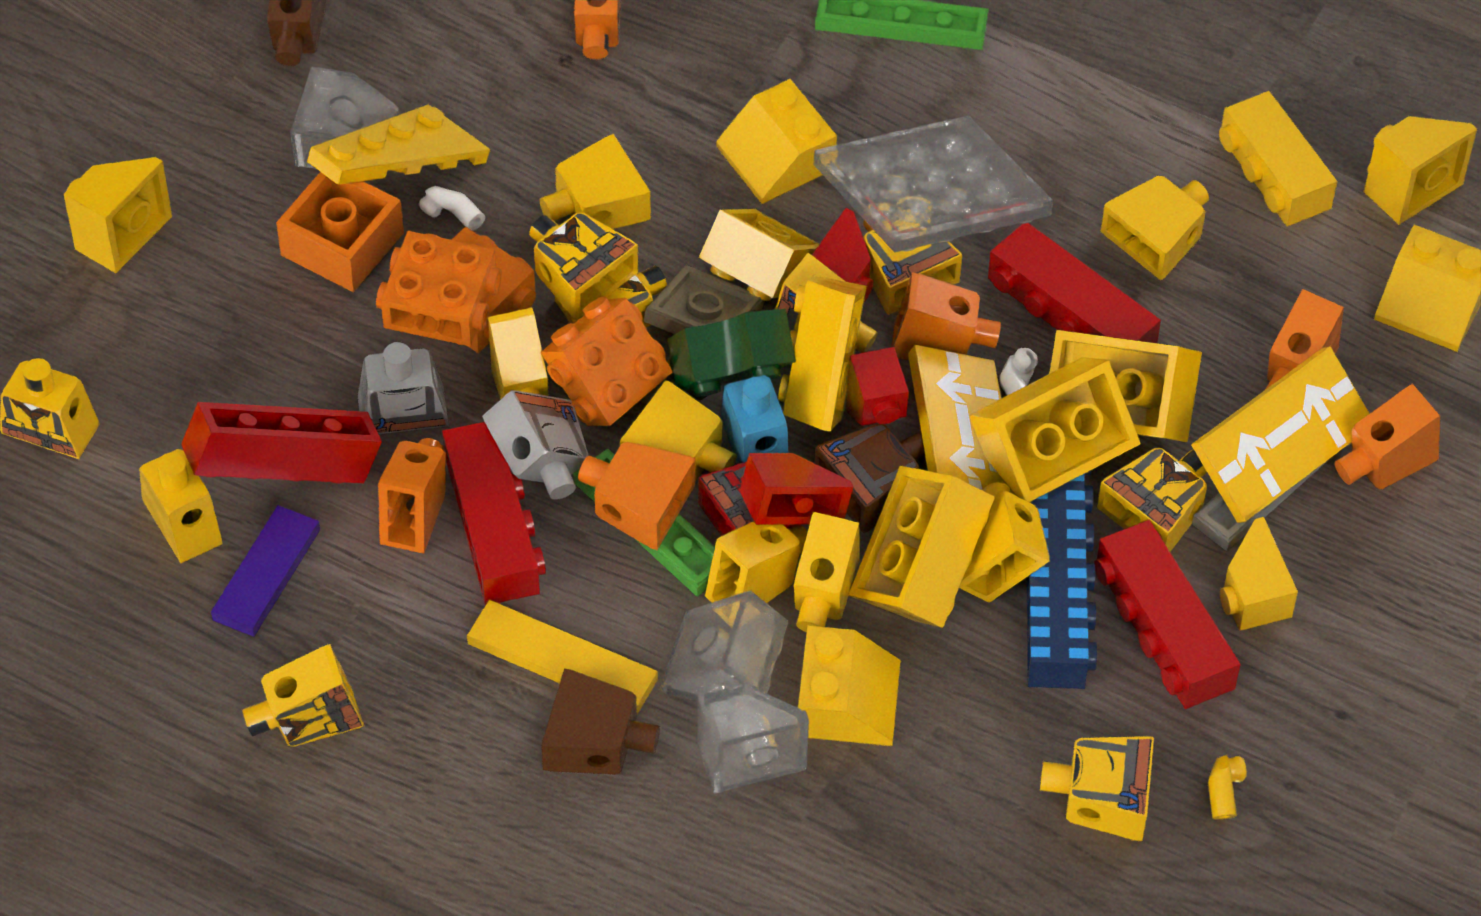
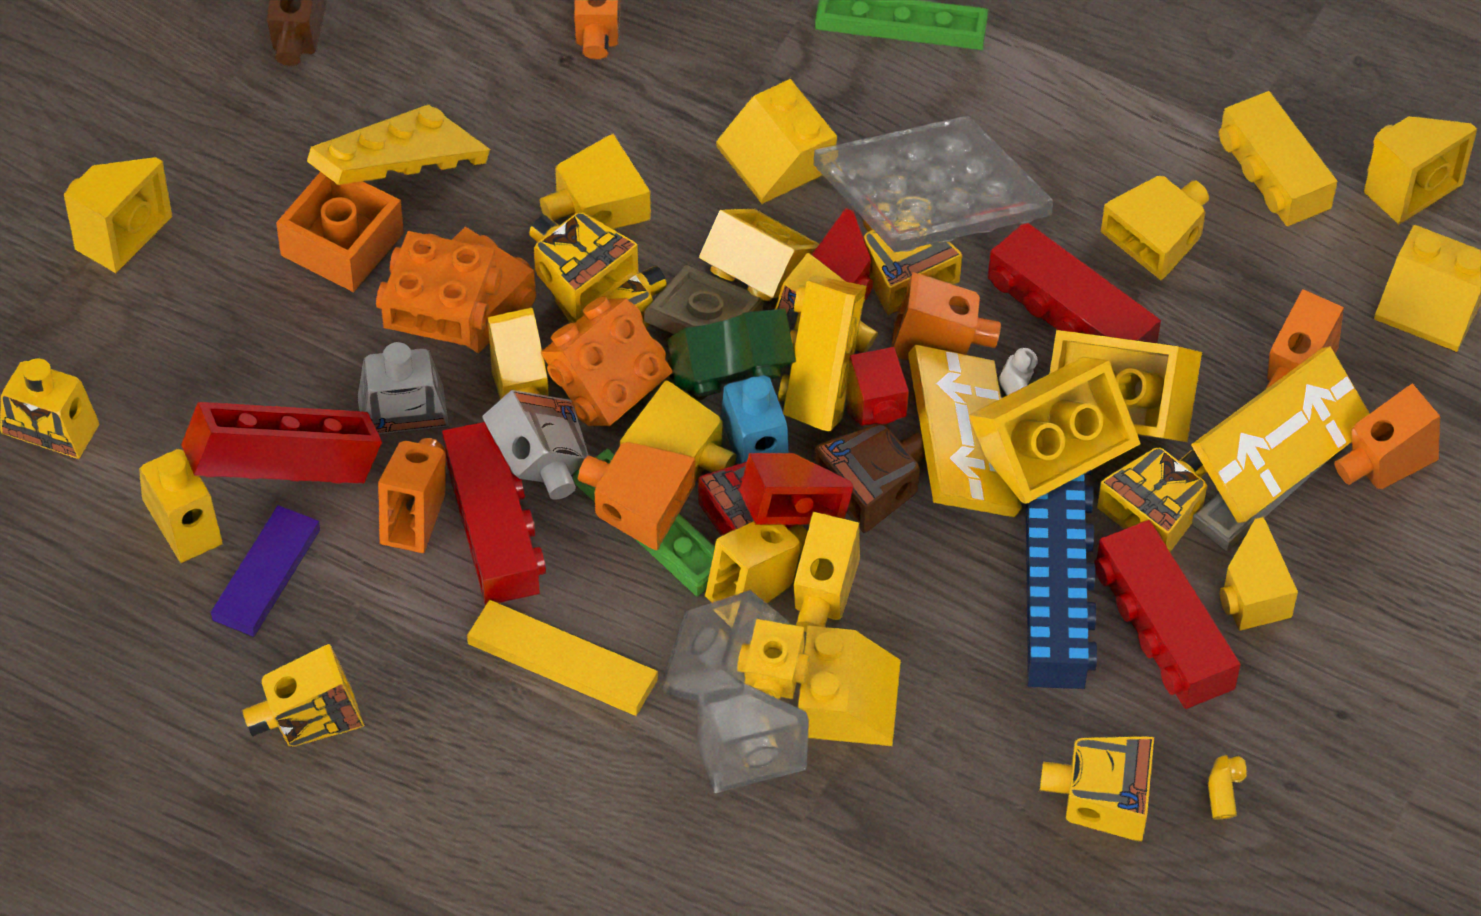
clear slope [290,67,399,169] -> none
white arm [419,186,485,231] -> none
reddish brown torso [541,668,660,775] -> none
yellow slope [848,466,995,628] -> none
yellow torso [959,483,1050,603] -> none
none -> yellow brick [737,619,810,700]

